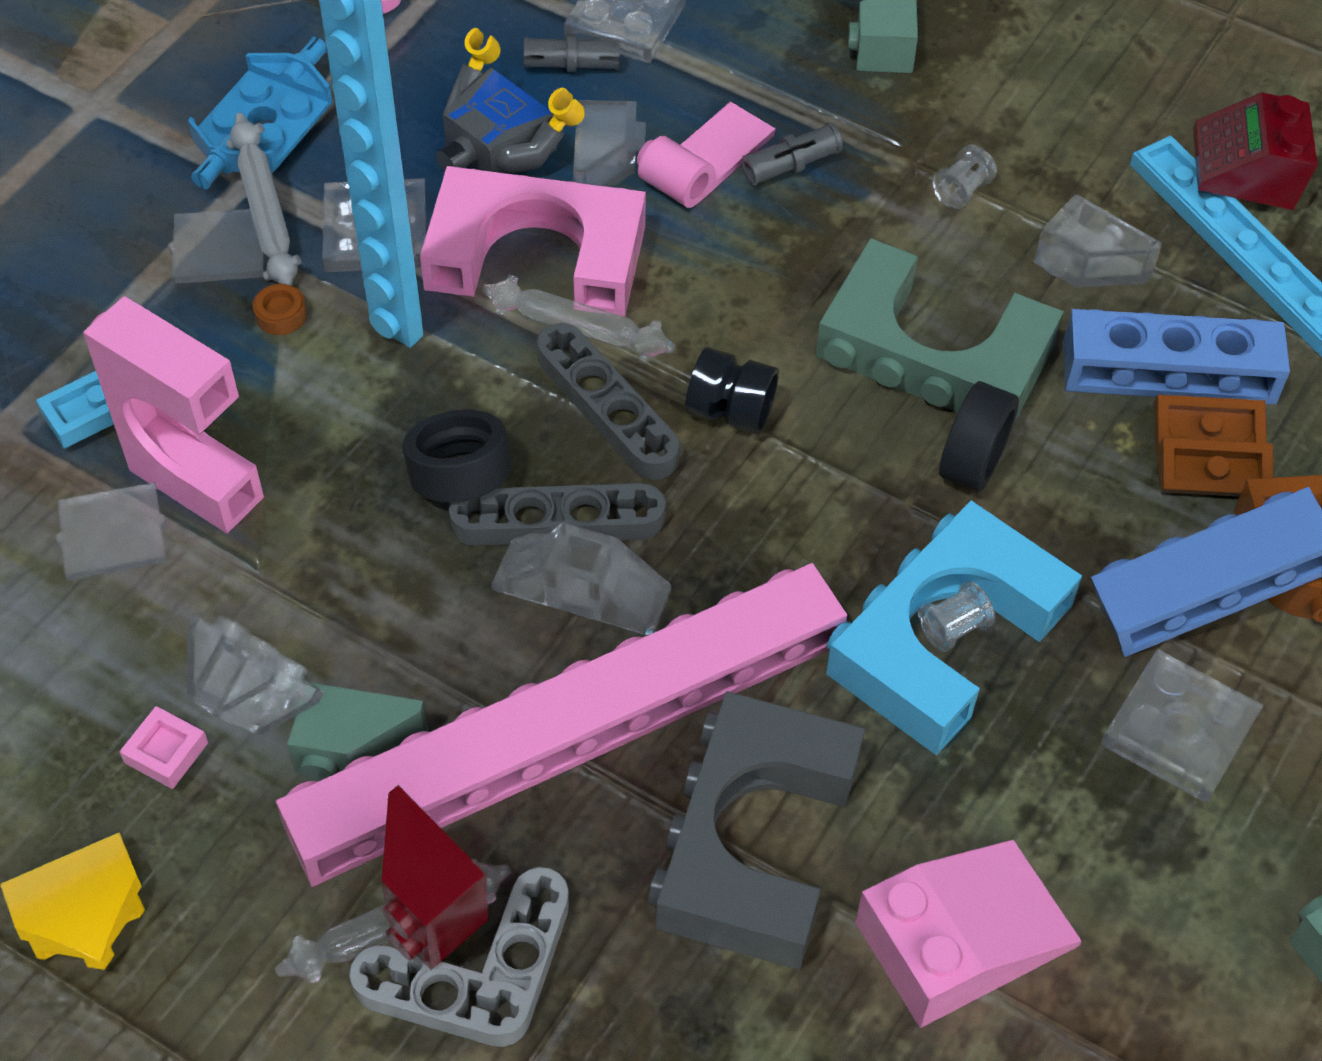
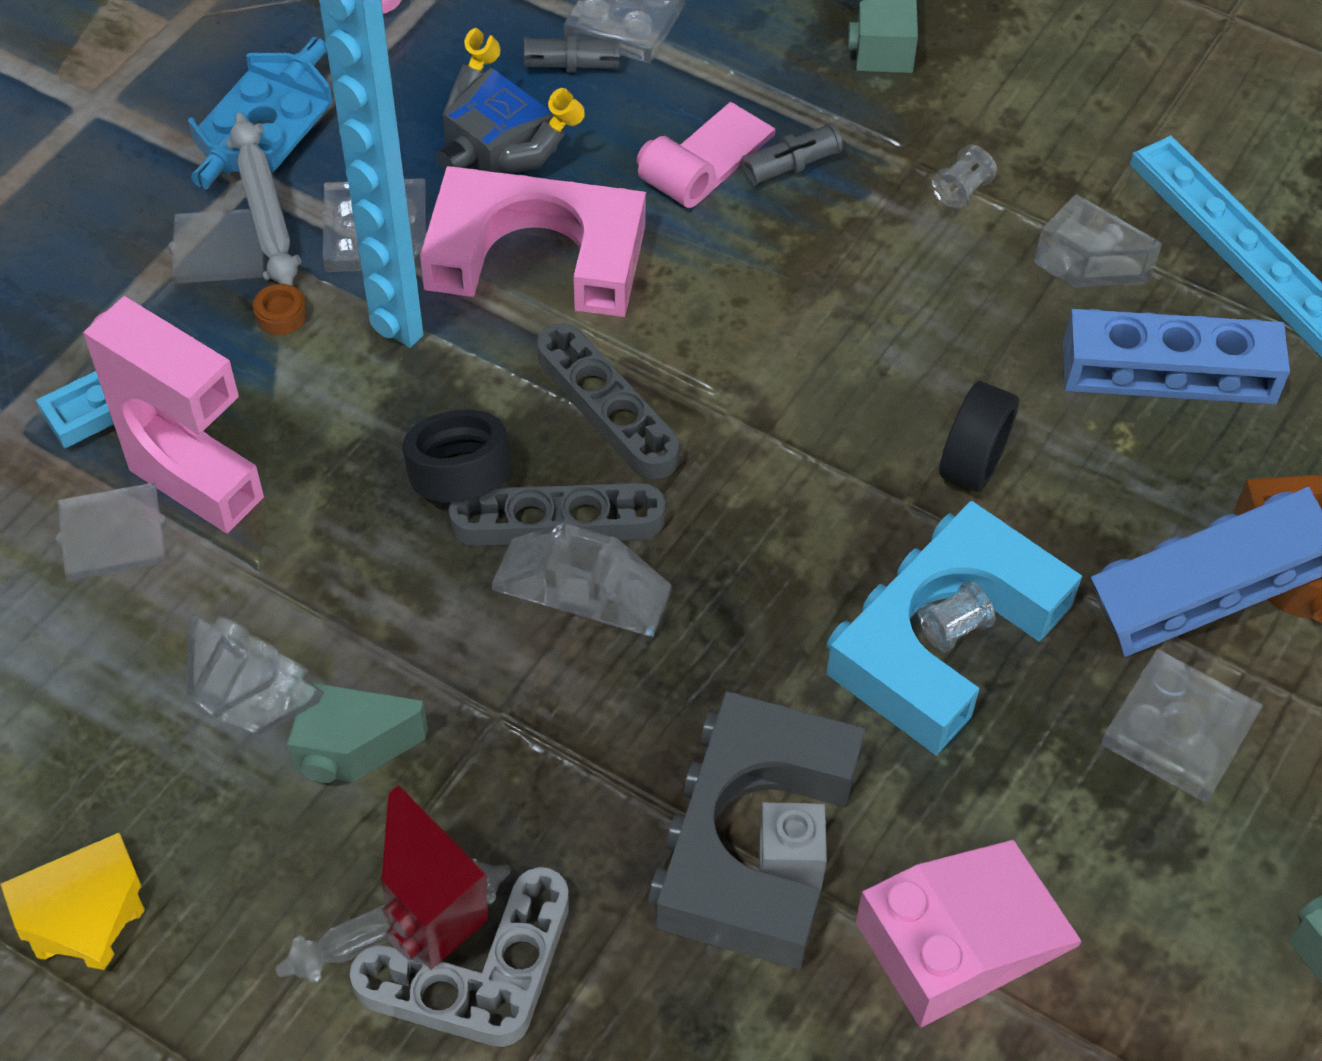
bright pink plate [120,706,208,789] -> none
bright pink brick [275,563,847,887] -> none
clear wheel [482,275,676,363] -> none
clear slope [573,100,646,187] -> none
black wheel [685,347,779,435] -> none
sand green arch [816,238,1064,423] -> none
dark orange slope [1153,394,1274,497] -> none
dark red slope [1193,92,1318,210] -> none
none -> light grey brick [759,802,827,892]

